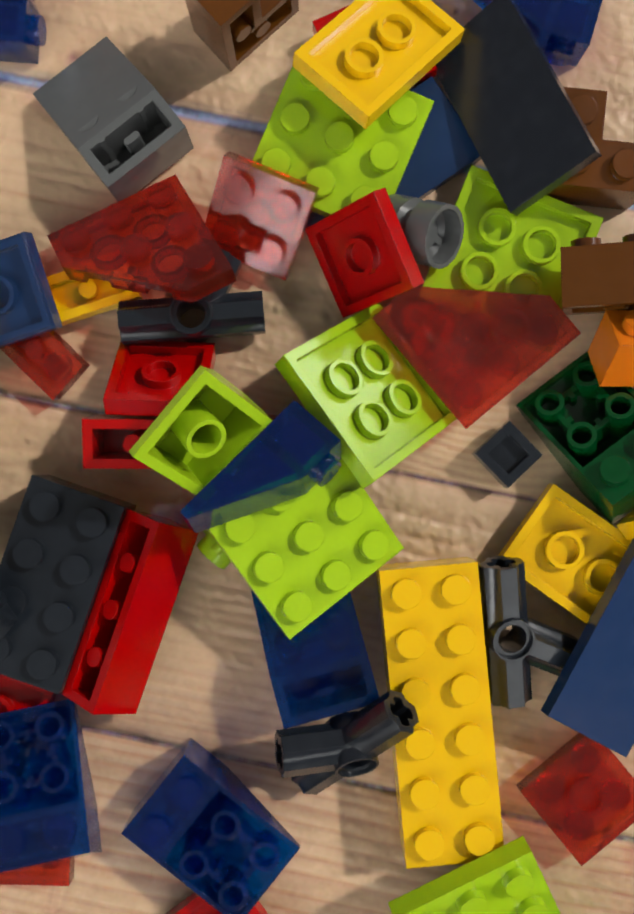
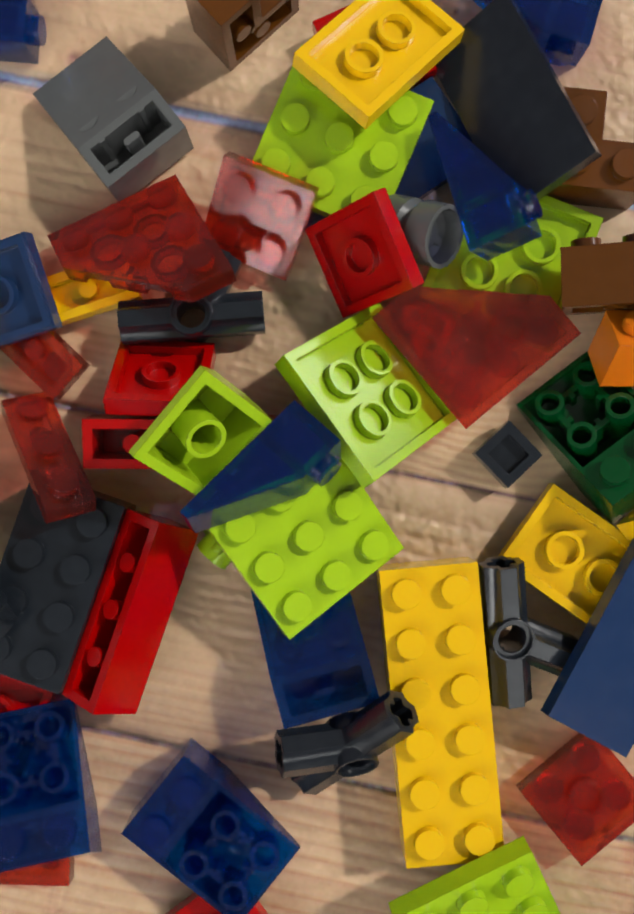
none -> clear red plate [1,391,96,524]
none -> clear blue slope [428,111,543,260]

